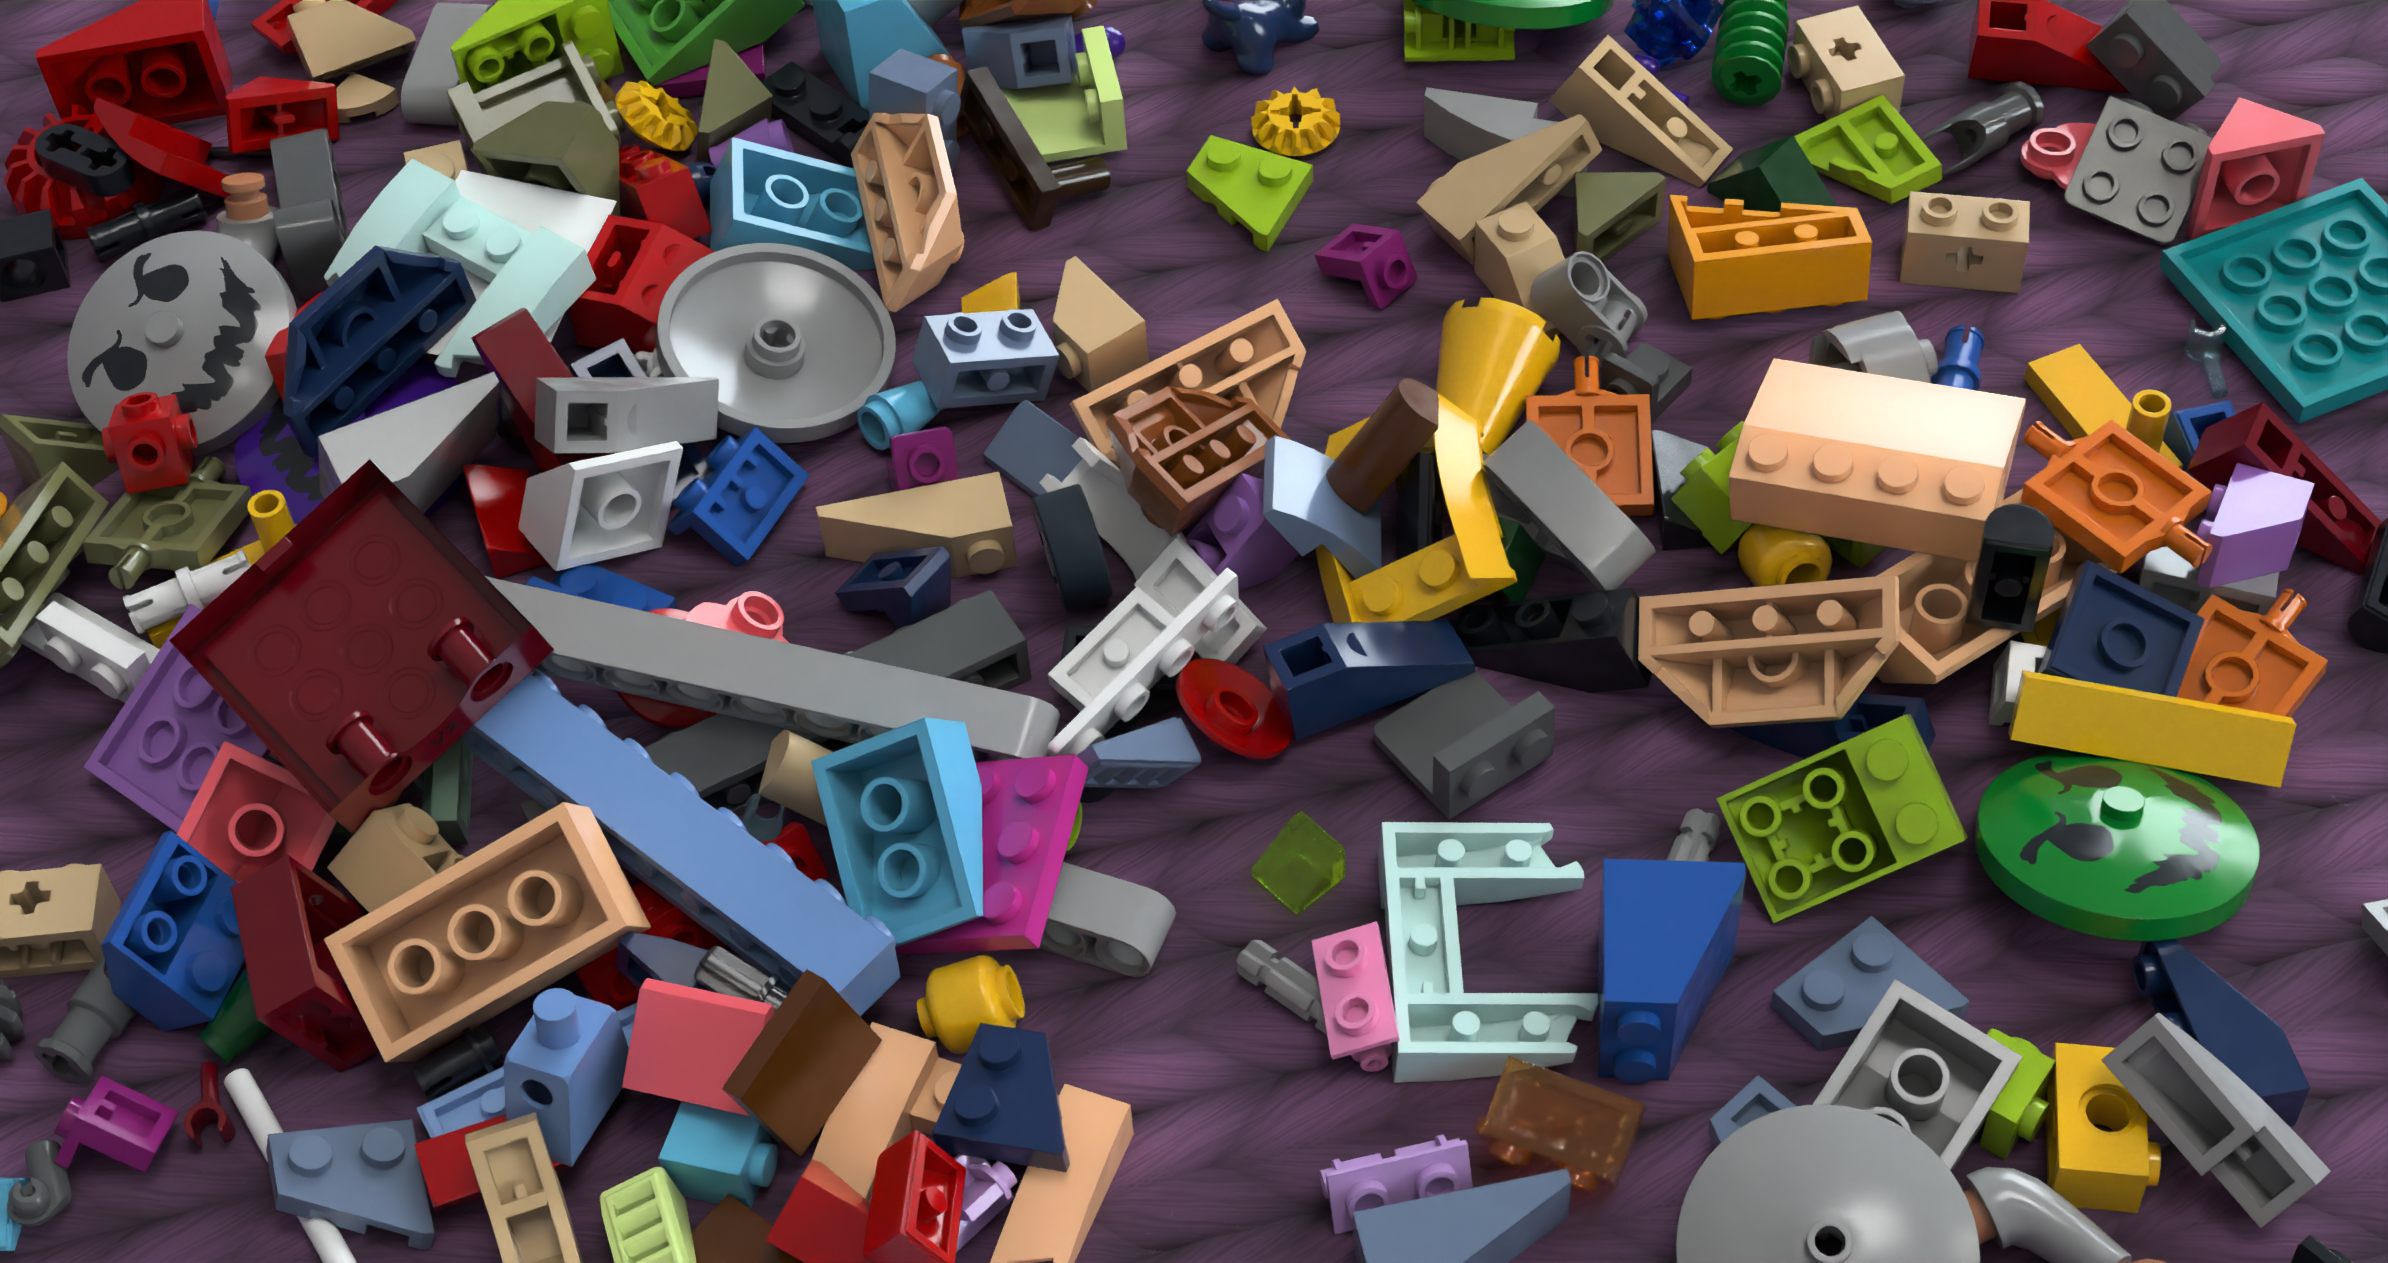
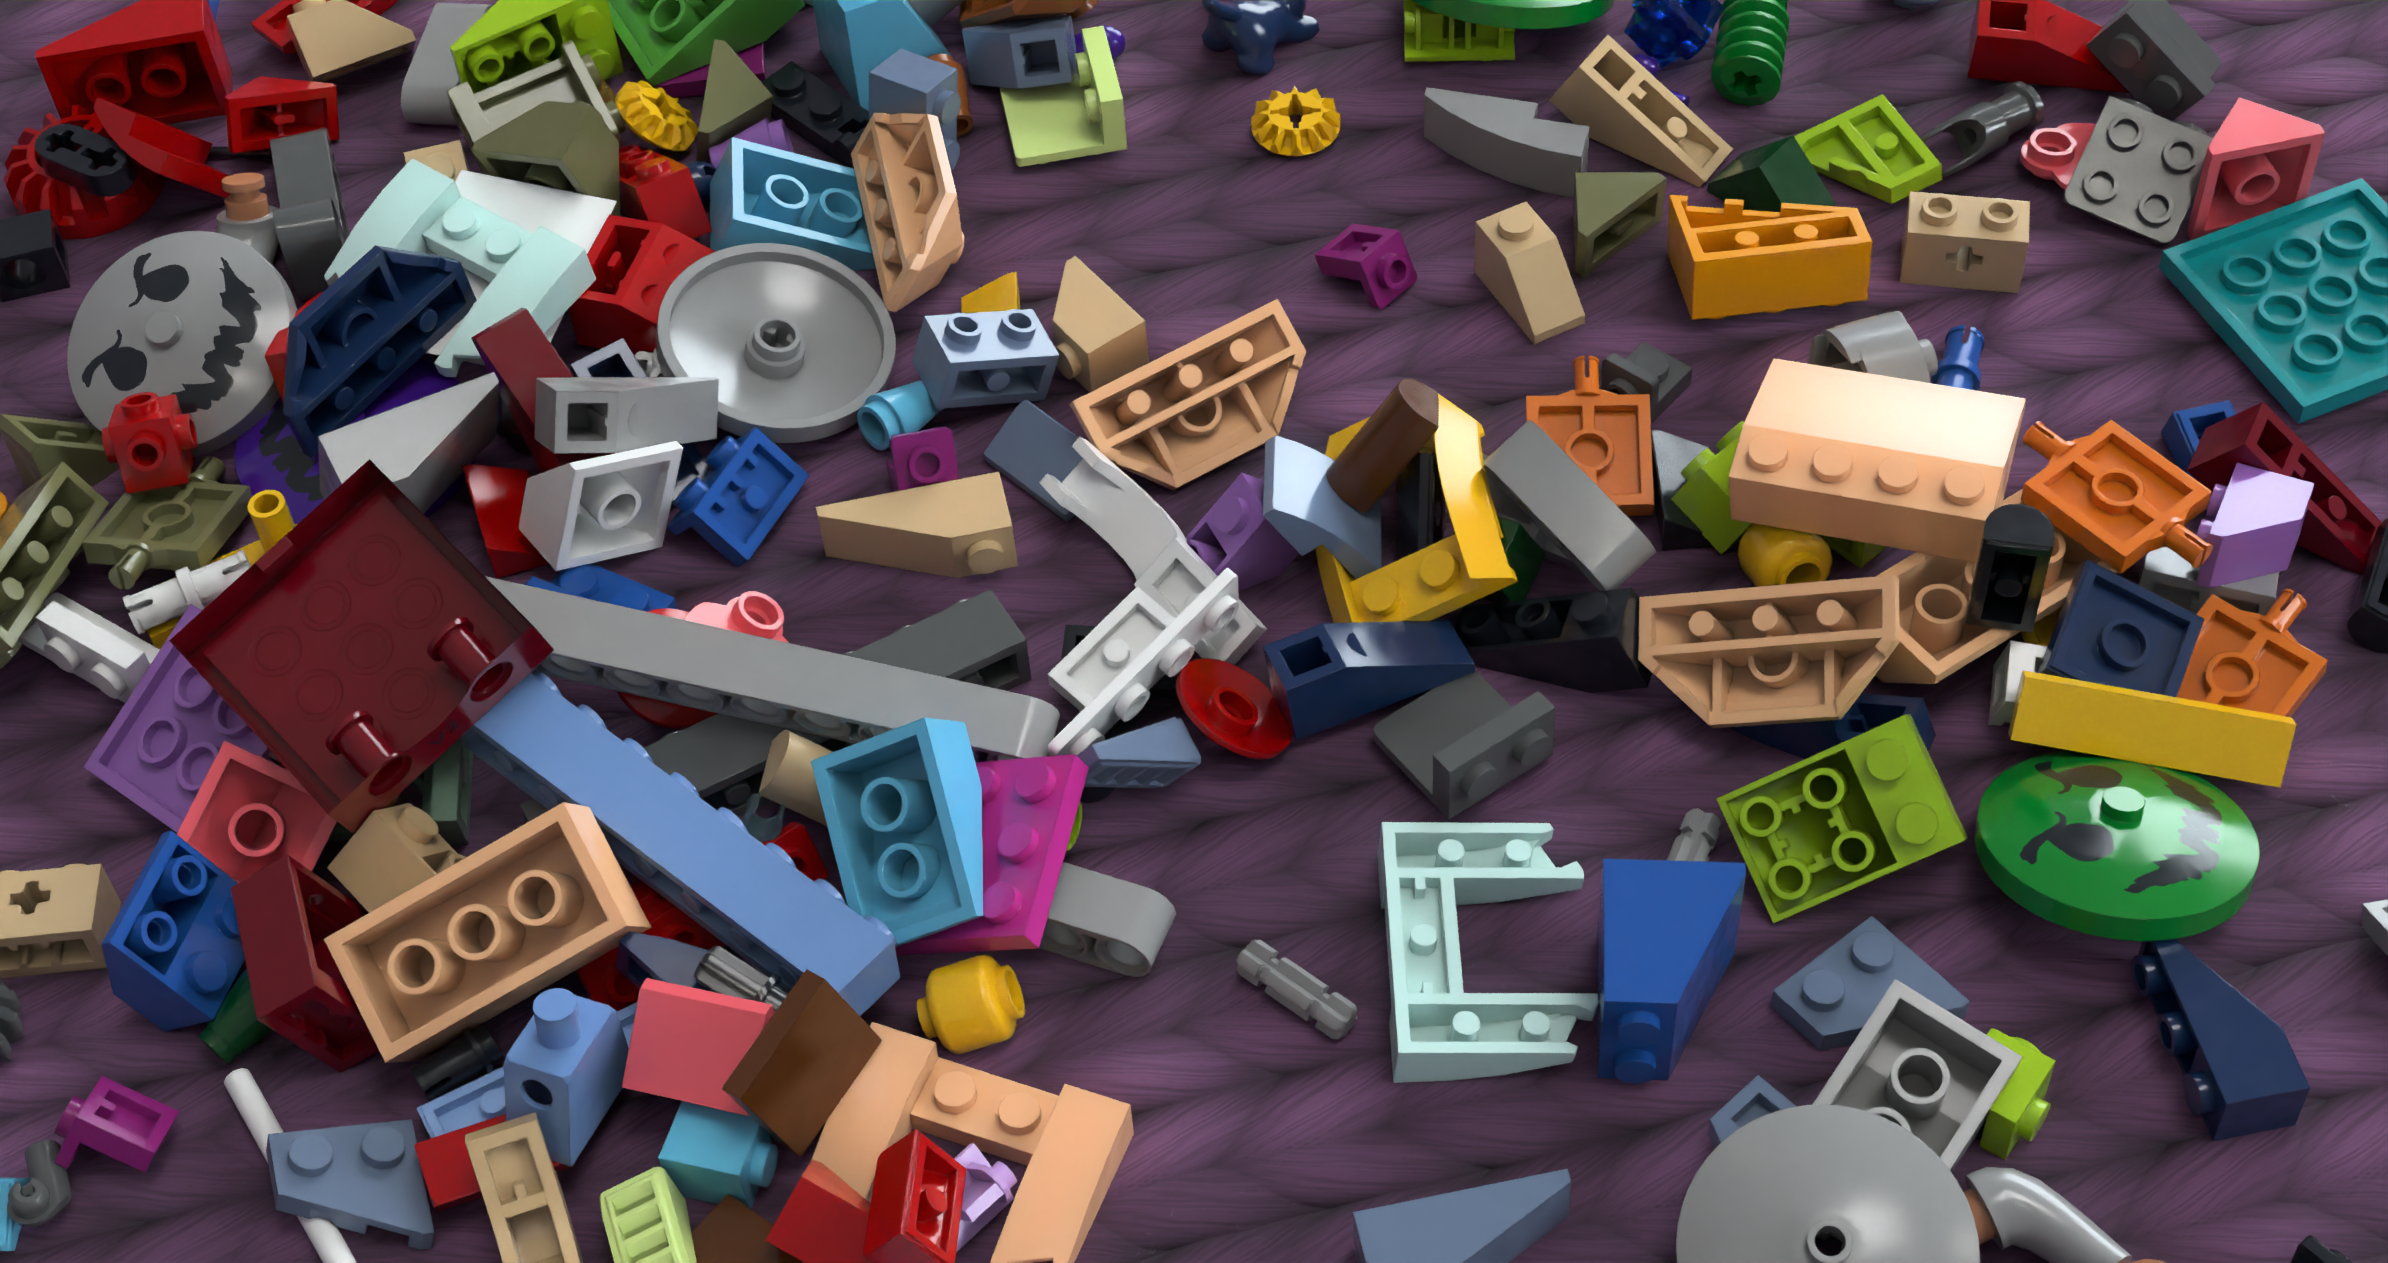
dark grey piece [33,954,137,1084] -> none
black pin [85,186,208,262] -> none
dark red hand [184,1062,236,1149] -> none
tan tile [336,72,400,123] -> none
dark blue slope [835,546,951,629] -> none
dark blue wing [932,1023,1070,1172] -> none
dark brown piece [958,66,1111,231] -> none
black wheel [1031,484,1113,610] -> none
dark orange wedge [1106,386,1291,537] -> none
lime wing [1186,135,1313,252] -> none
clear neon green slope [1251,811,1346,915] -> none
bright pink hinge [1311,921,1400,1072] -> none
lavender hinge [1319,1134,1473,1234] -> none
tan slope [1416,114,1602,267] -> none
yellow cone [1436,297,1561,456] -> none
clear orange bracket [1474,1056,1646,1194] -> none
light grey piece [1531,251,1648,367] -> none
tan brick [1787,5,1905,120] -> none
yellow piece [2024,344,2183,469] -> none
yellow brick [2045,1043,2161,1213] -> none
light grey slope [2101,1013,2331,1228] -> none
clear light blue hand [2185,317,2228,399] -> none

